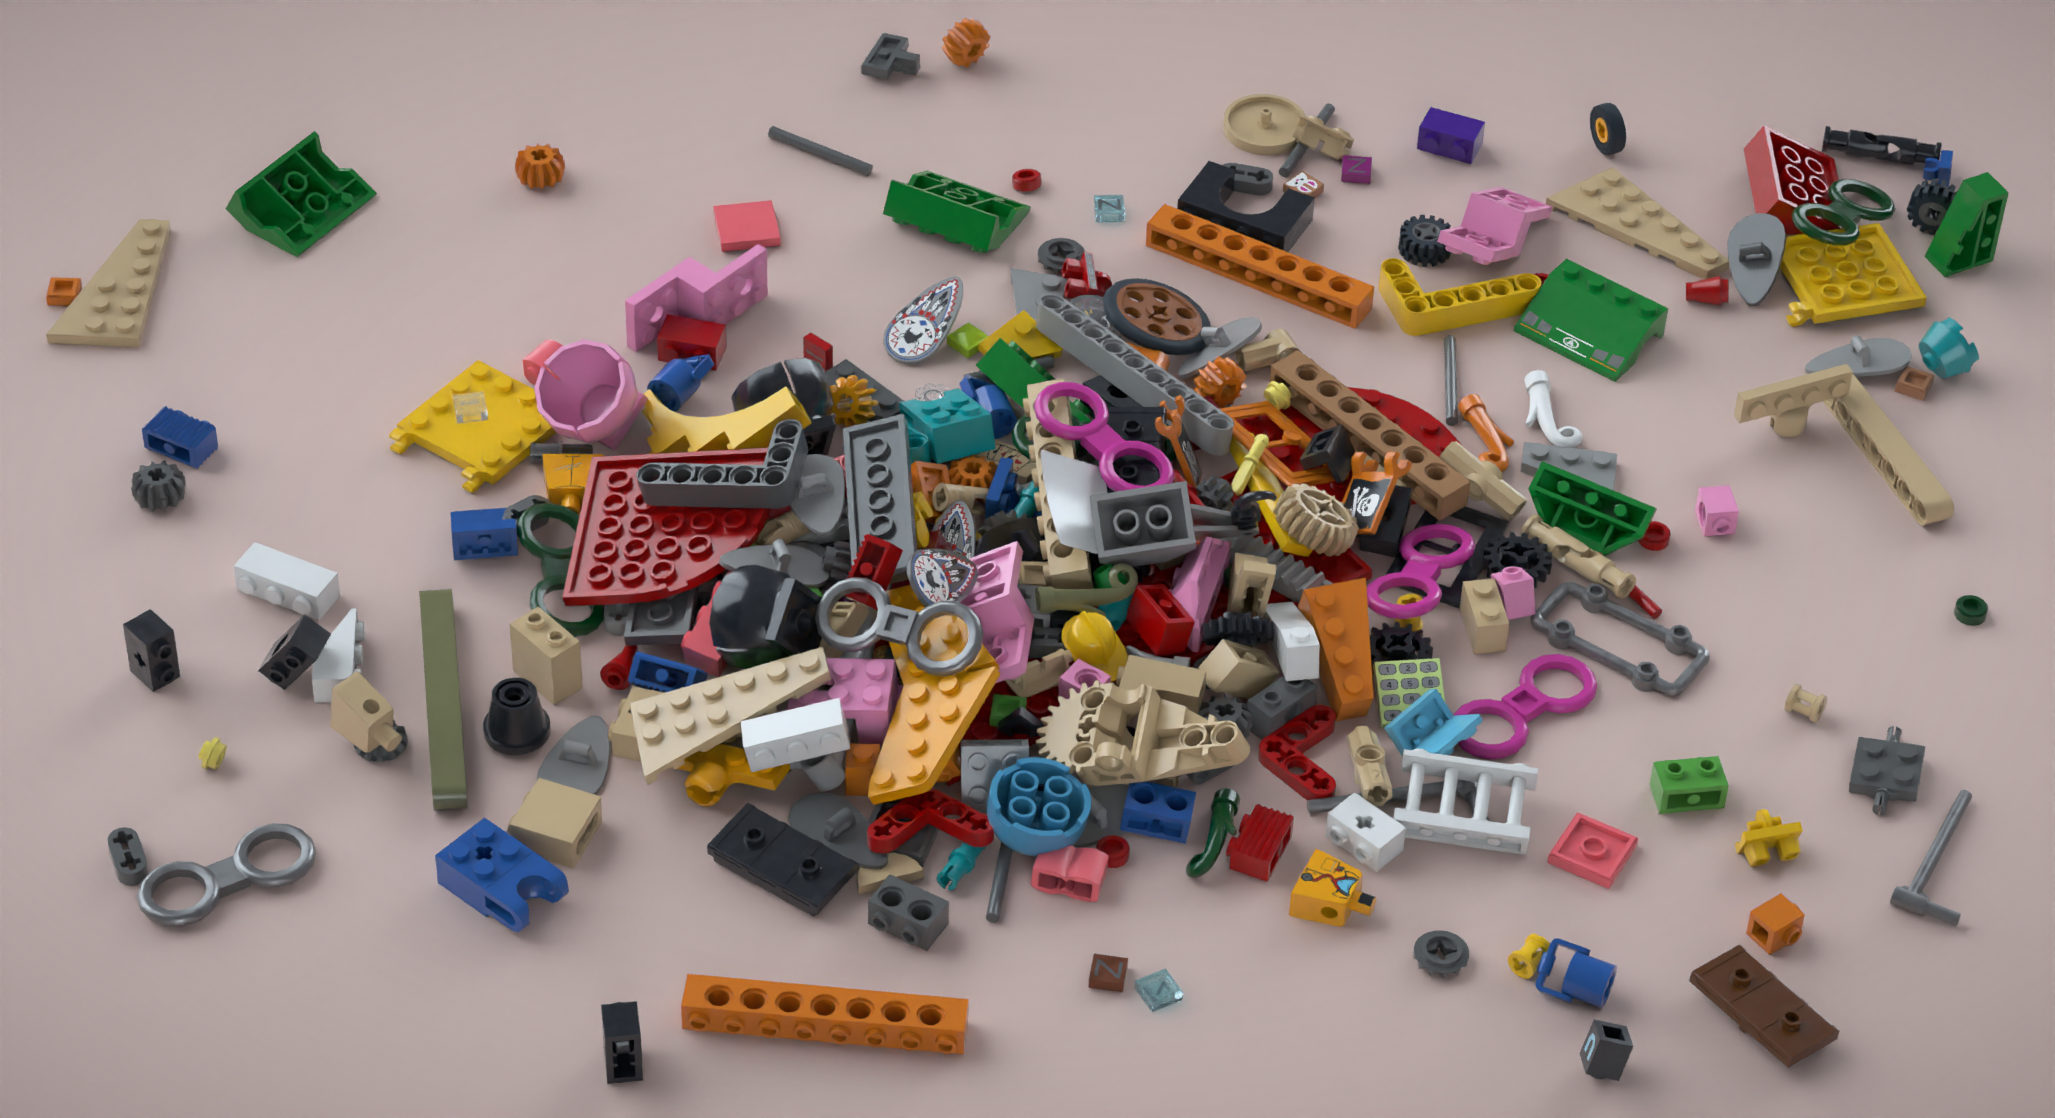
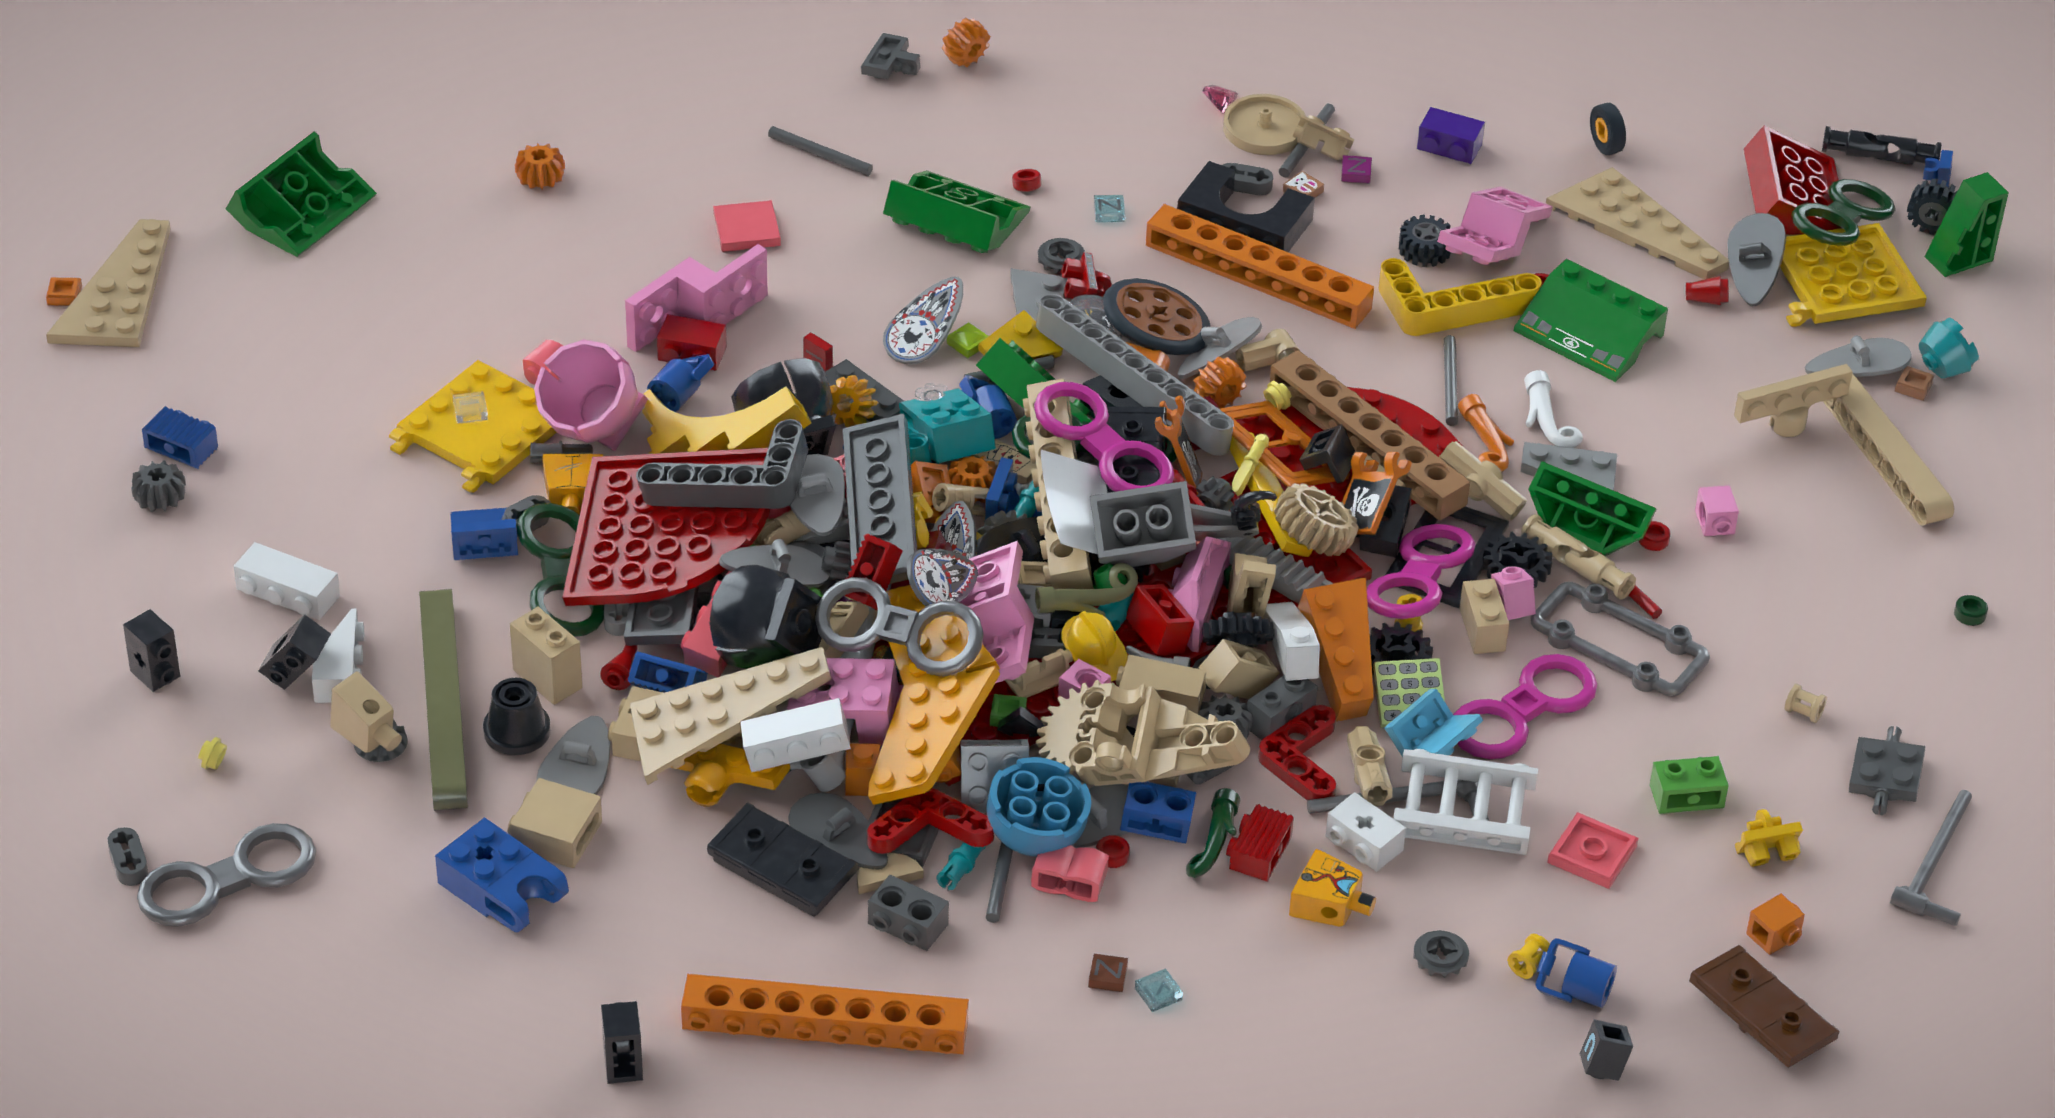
none -> clear pink slope [1202,85,1238,113]

